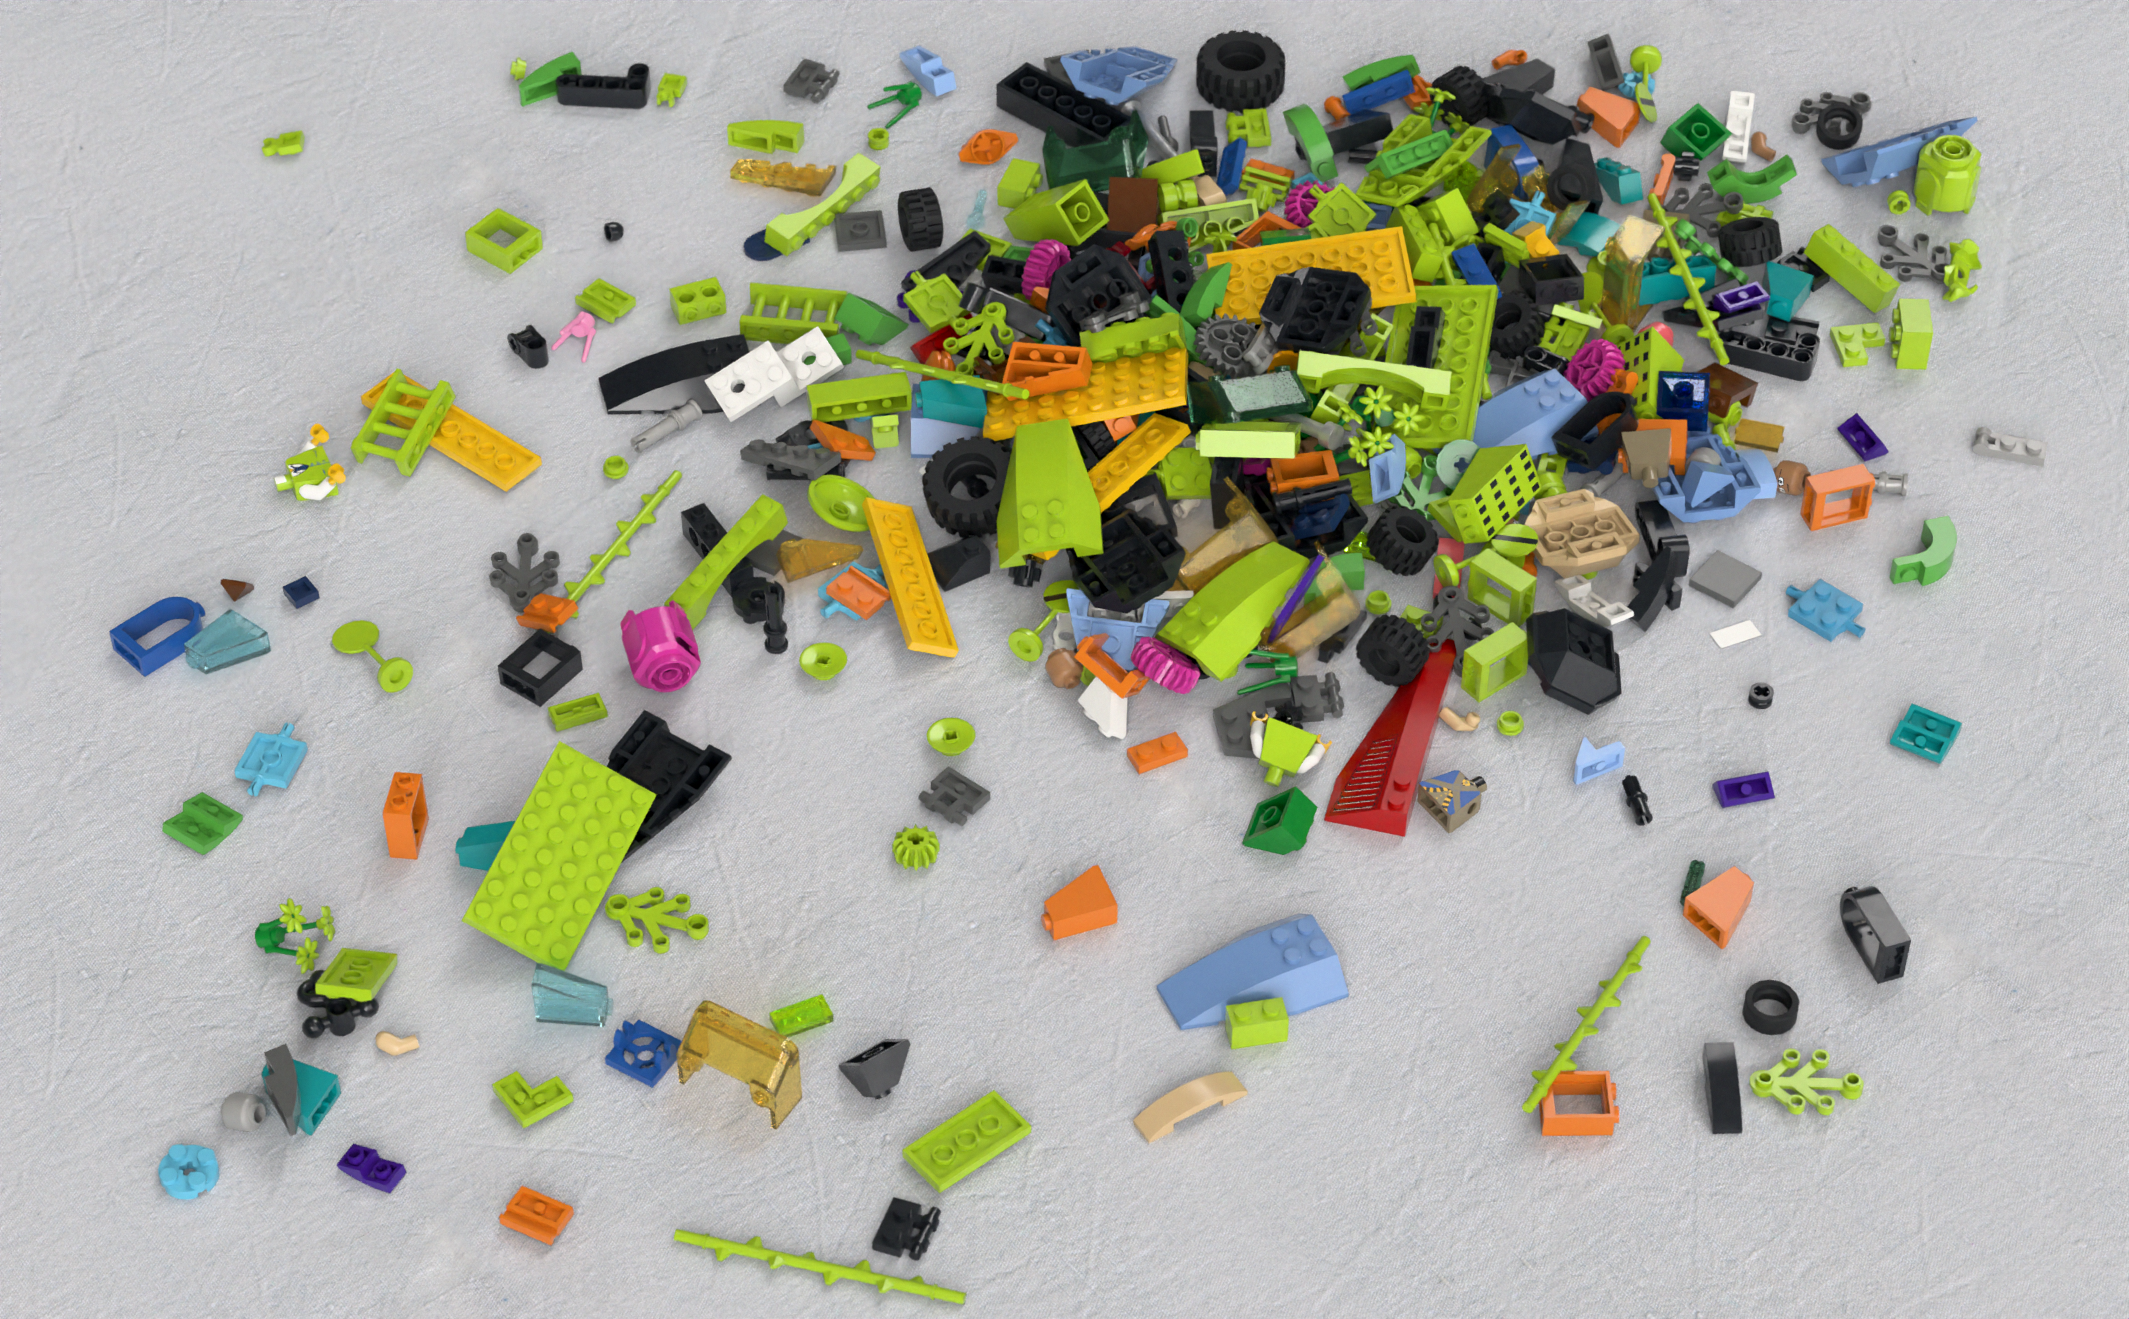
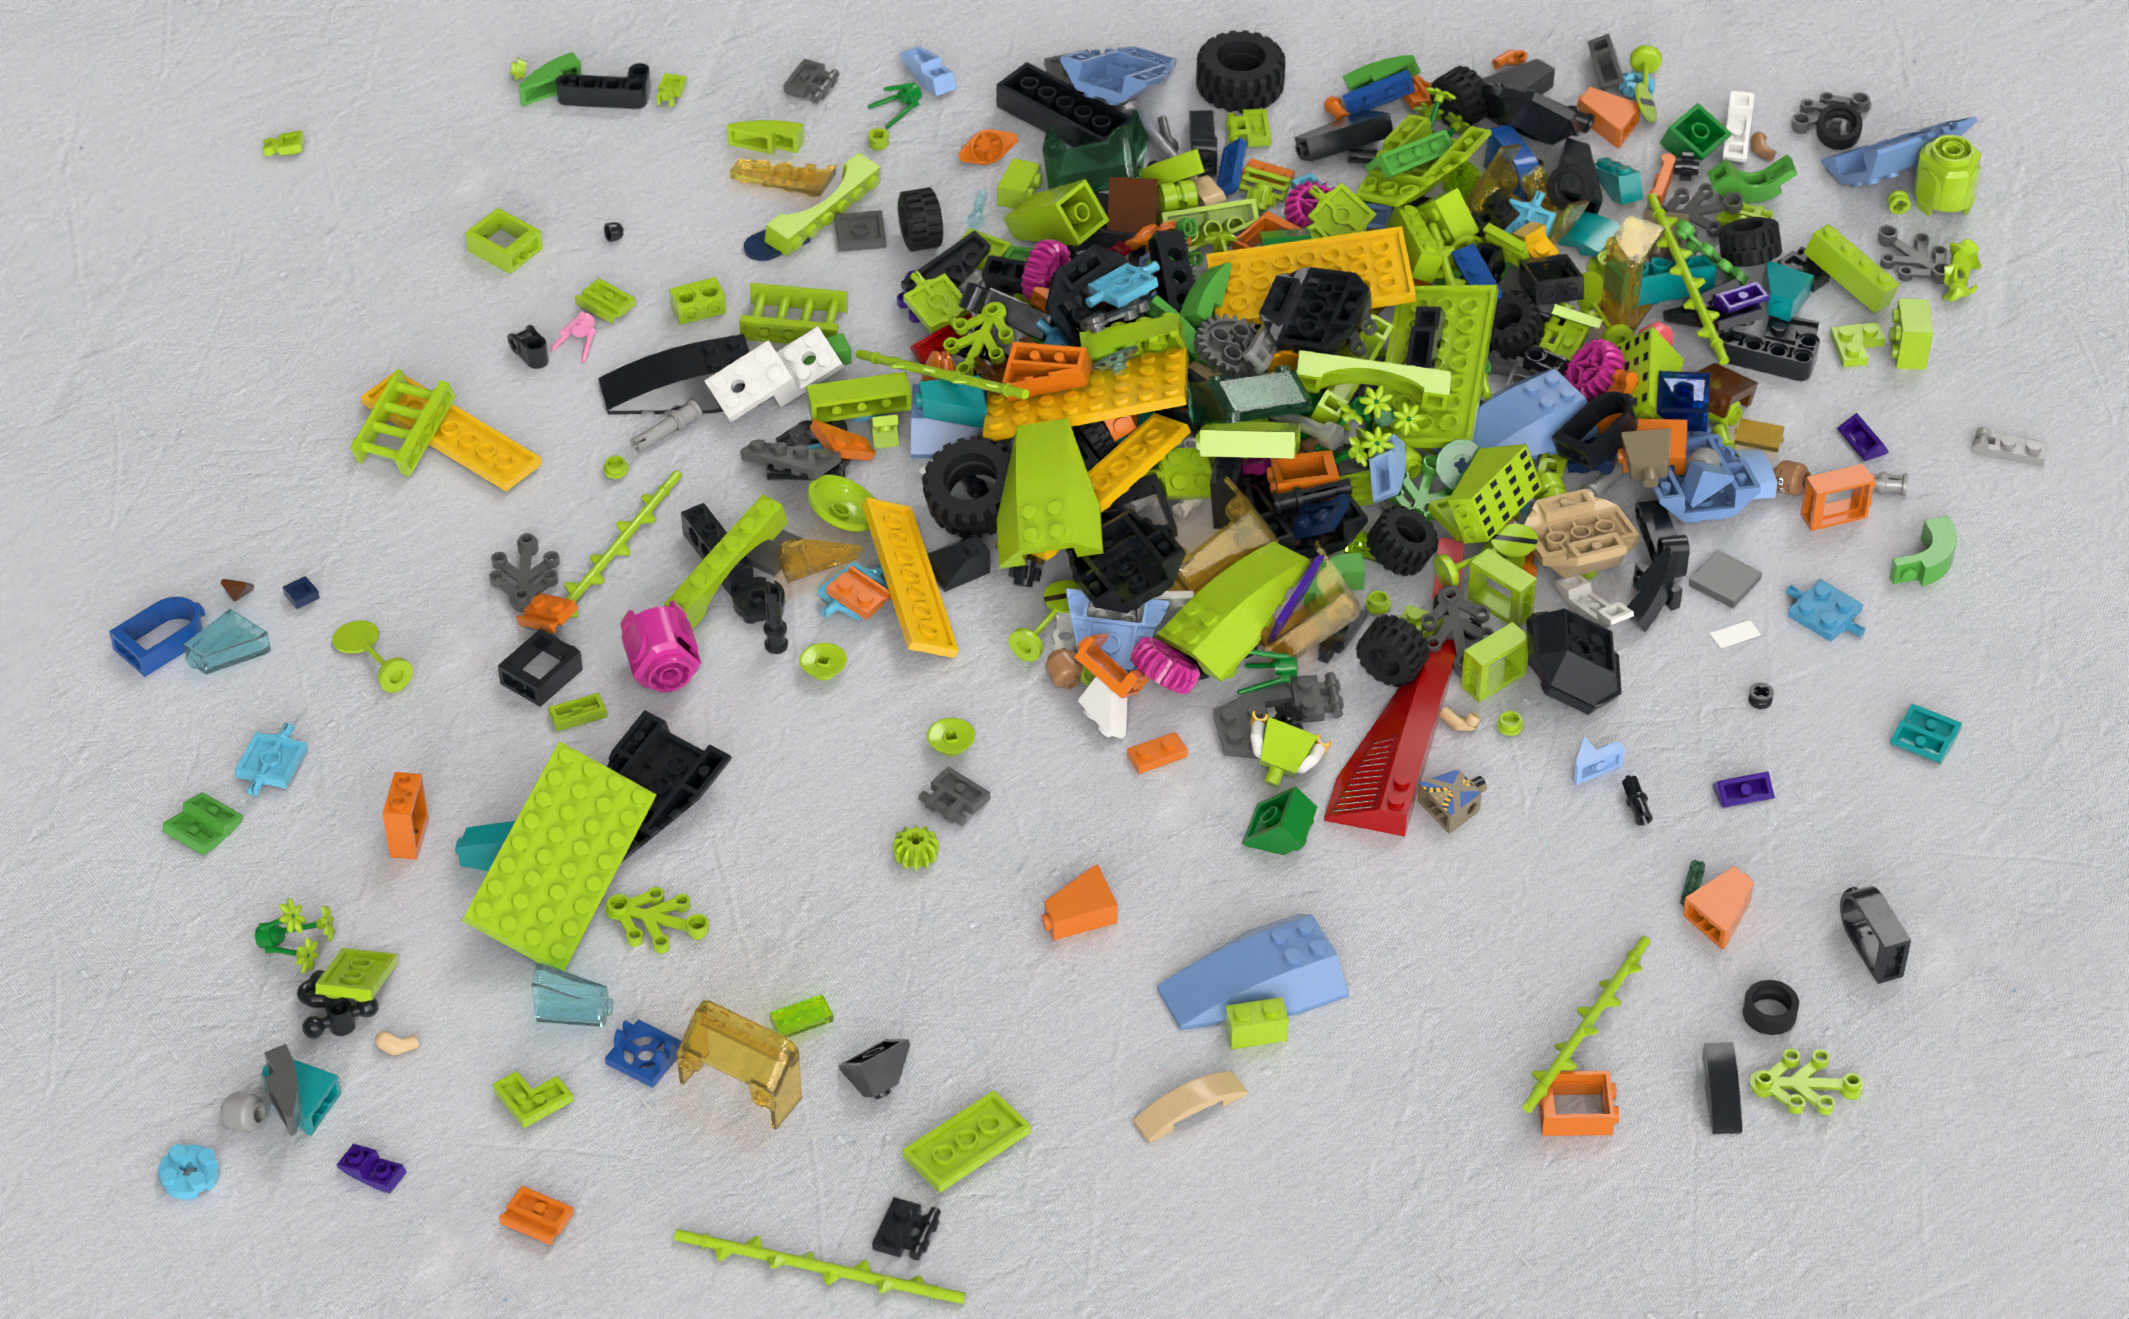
torso [274,423,346,501] -> none
bright green slope [834,292,909,346] -> none
bright green arch [1283,104,1339,183] -> none
none -> medium azure plate [1086,261,1160,308]
none -> clear light blue dish [1091,345,1139,374]

